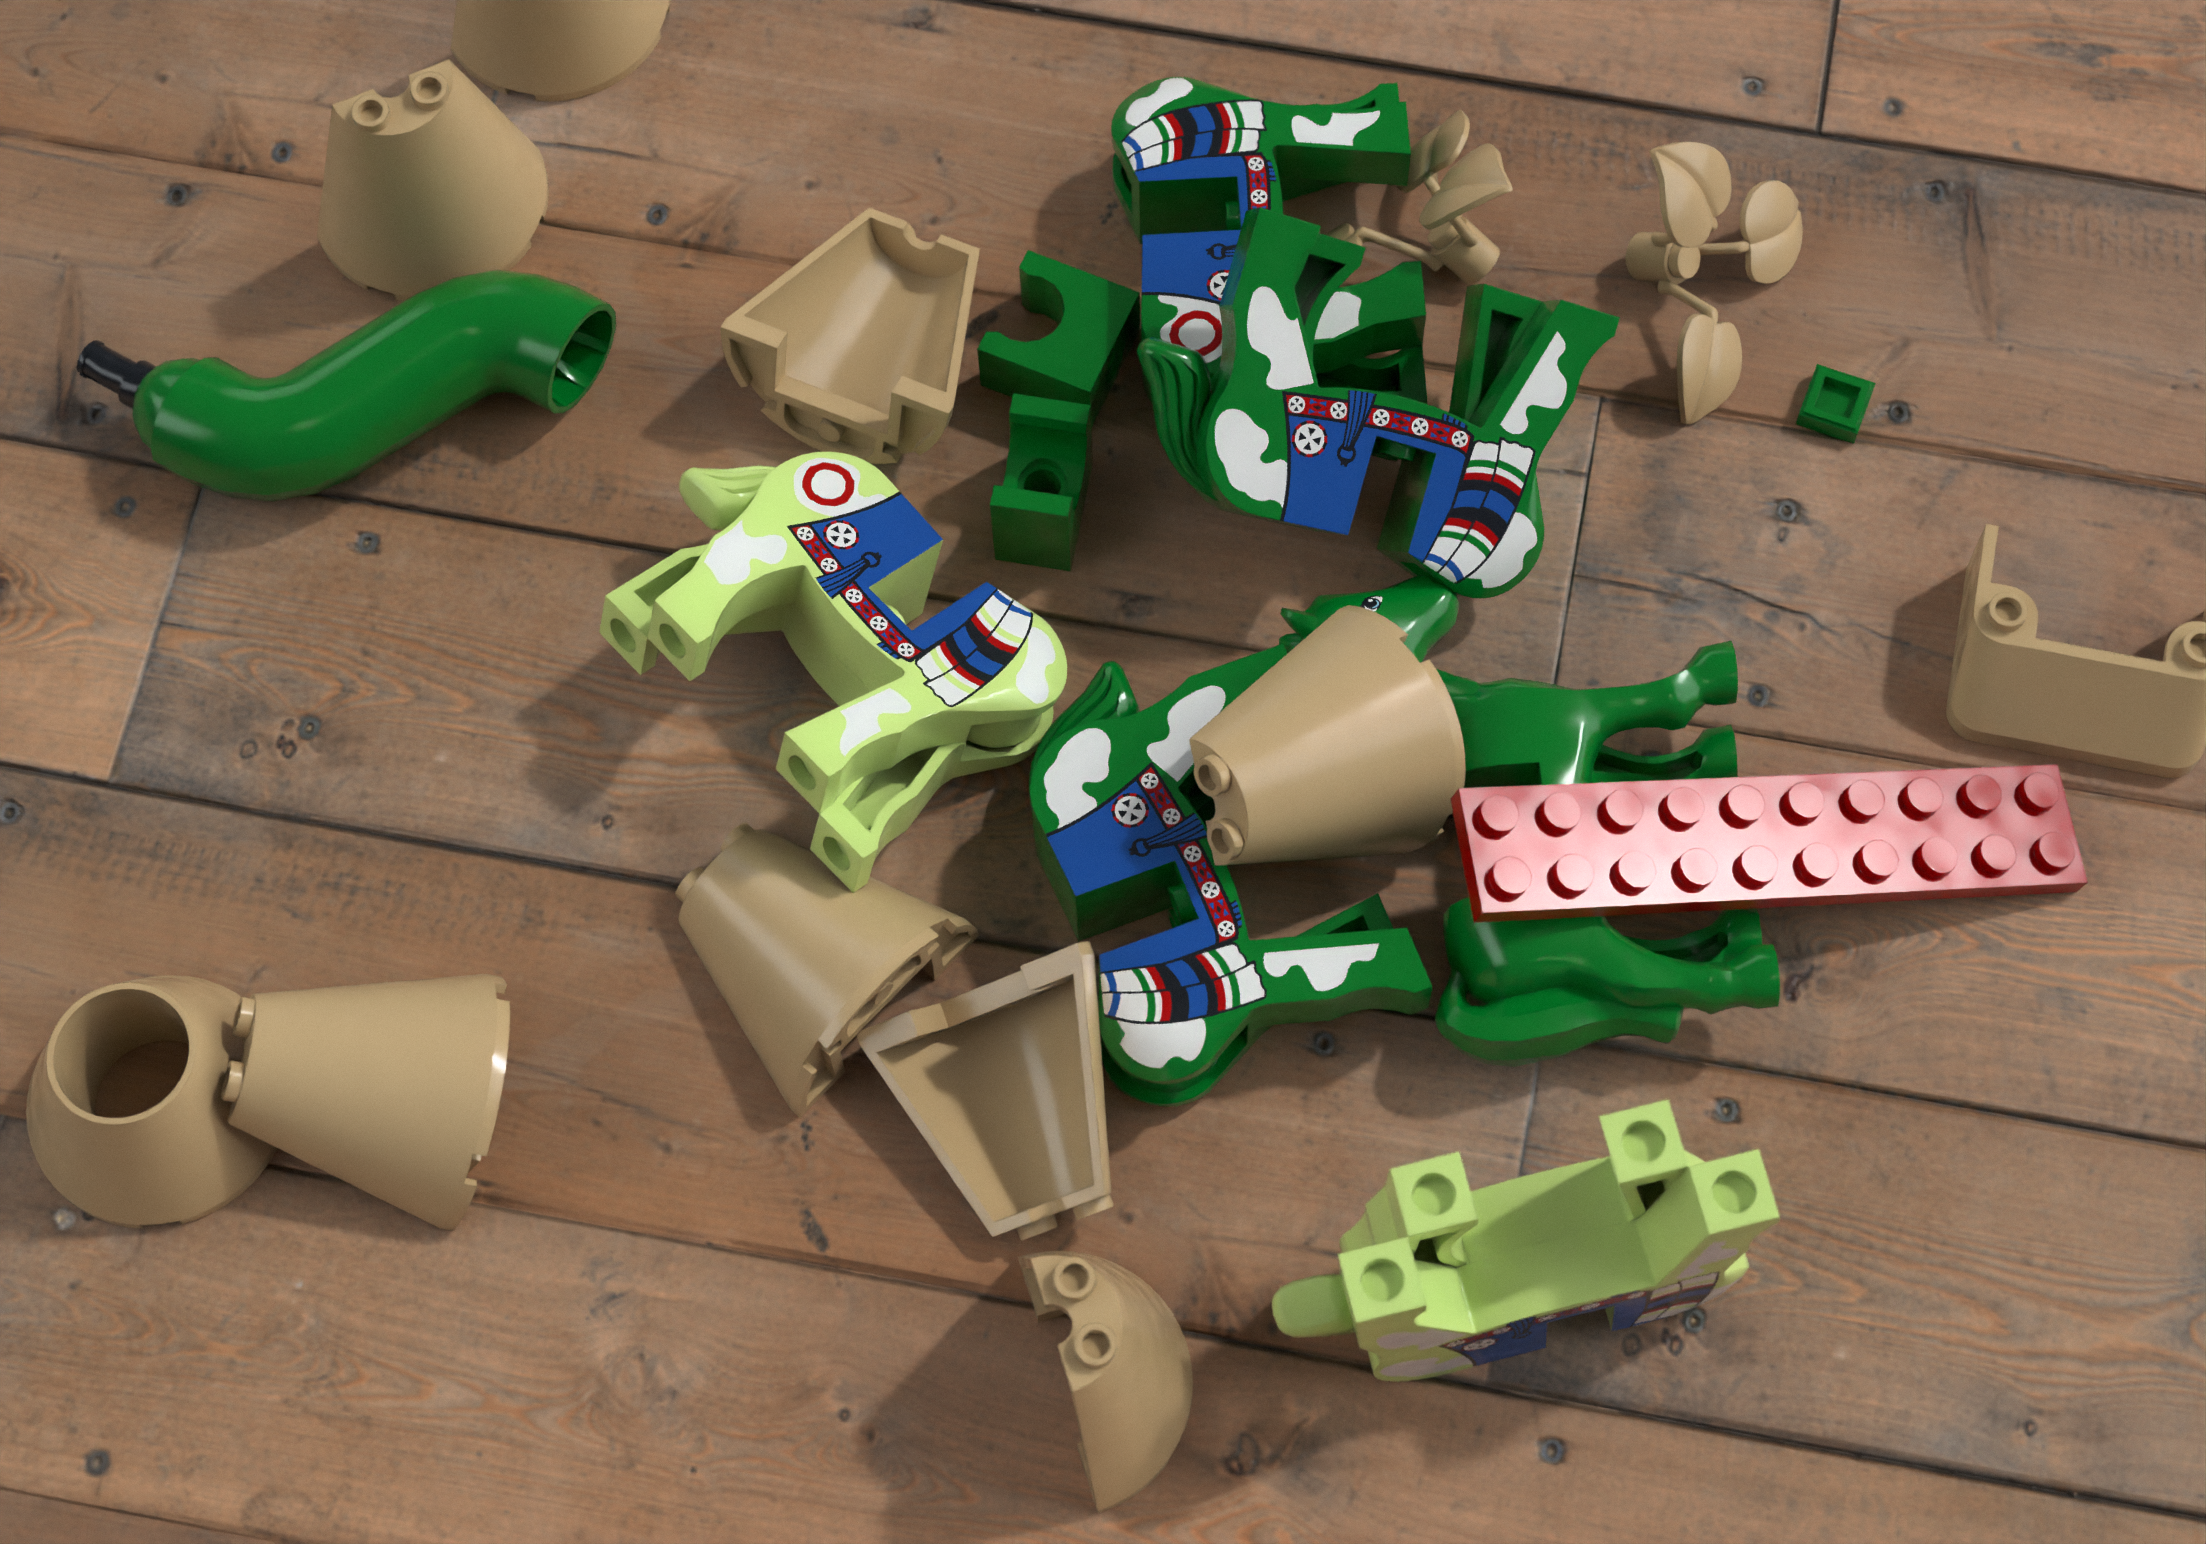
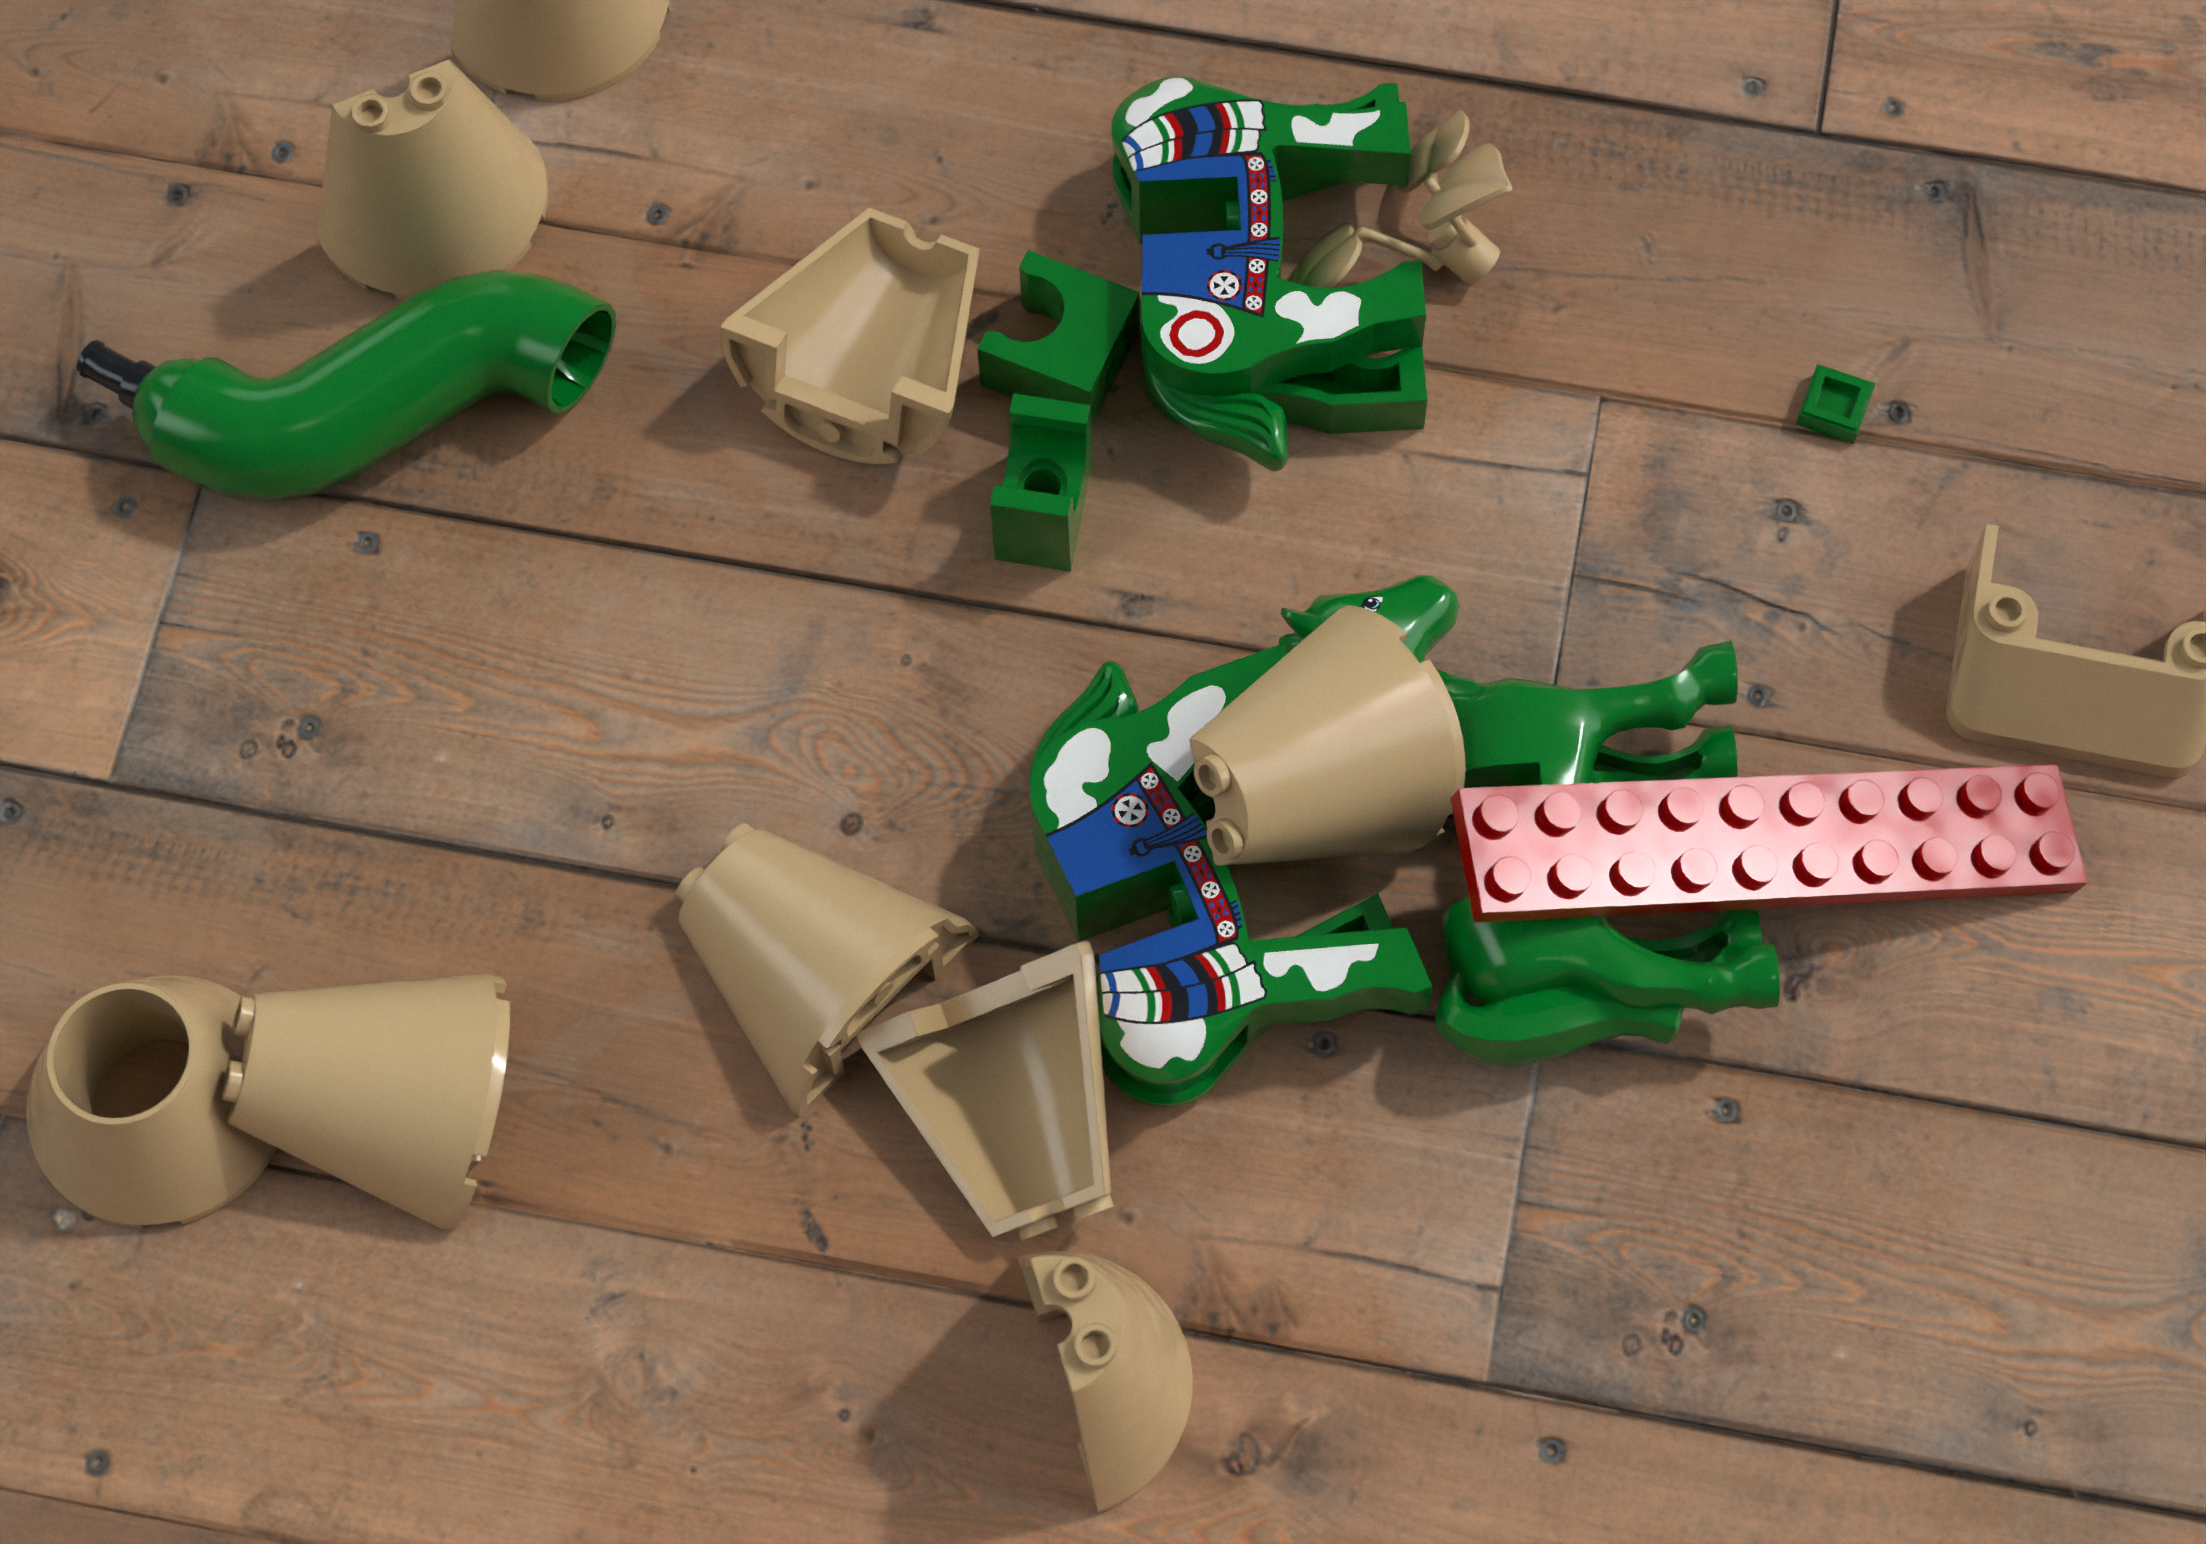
yellowish green animal [599,451,1067,893] -> none
animal [1137,207,1620,599] -> none
yellowish green animal [1272,1099,1780,1381] -> none
tan plant [1626,142,1803,424] -> none

